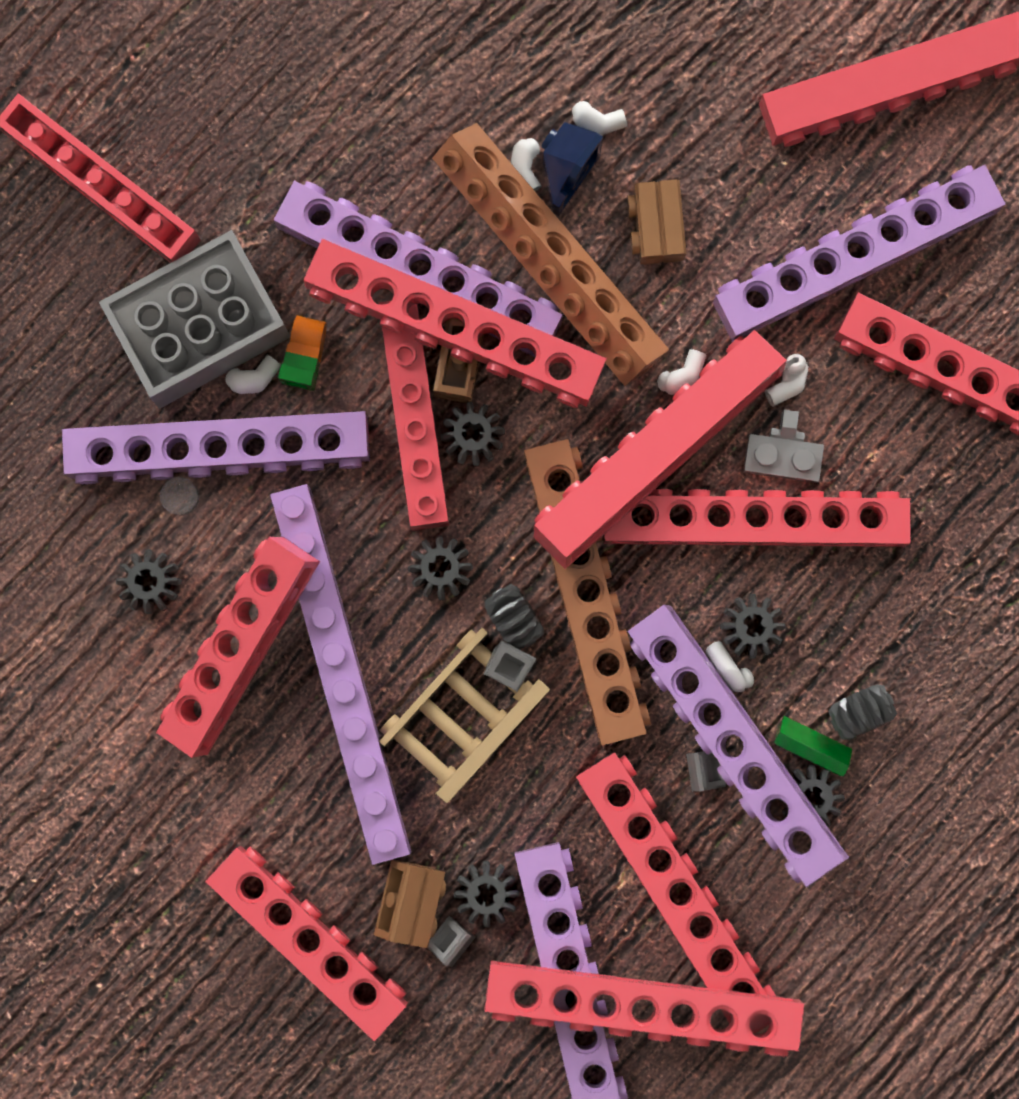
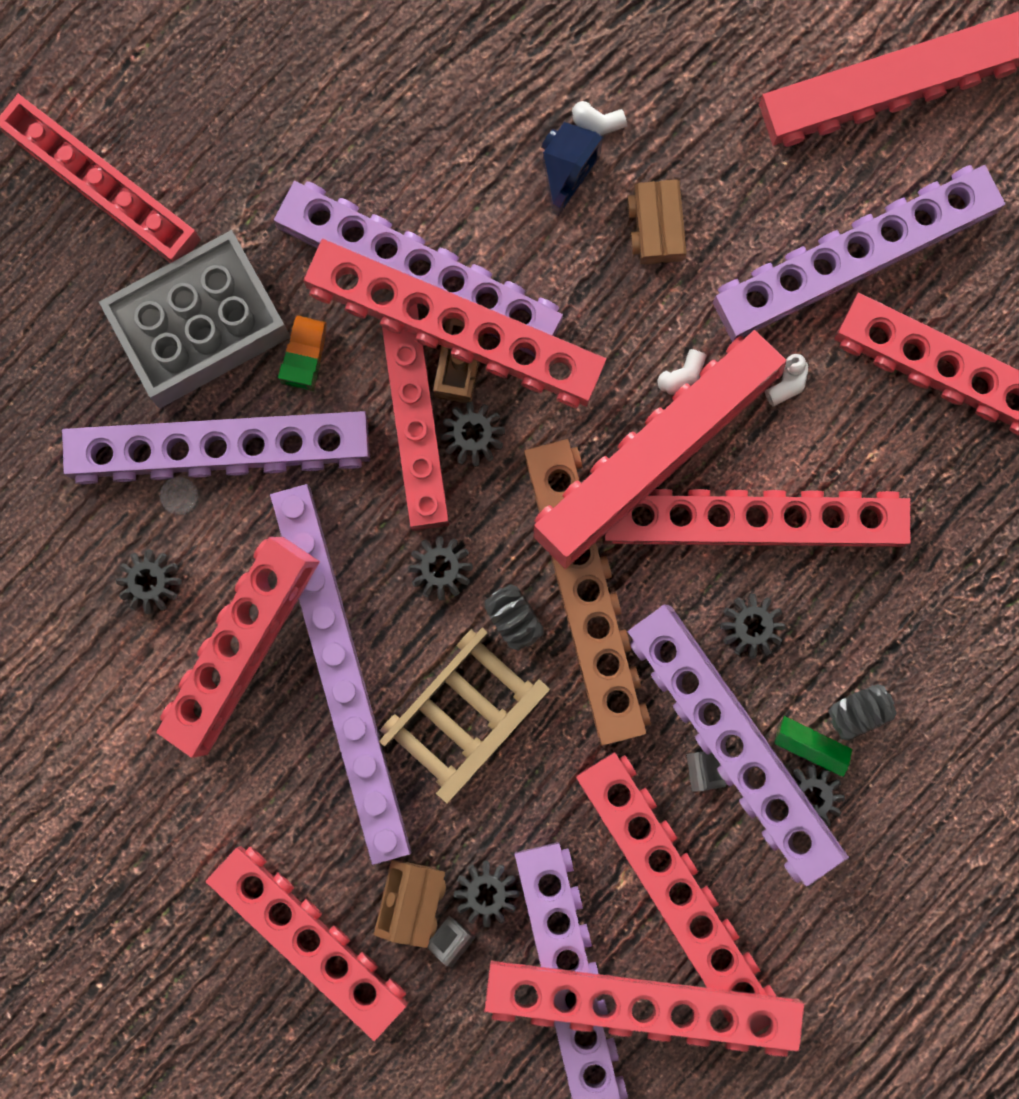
white arm [225,355,281,394] -> none
nougat brick [432,123,669,386] -> none
light grey slope [484,640,536,691] -> none
white arm [510,138,542,192] -> none
white arm [706,641,754,692] -> none
light grey hinge [743,409,824,483] -> none

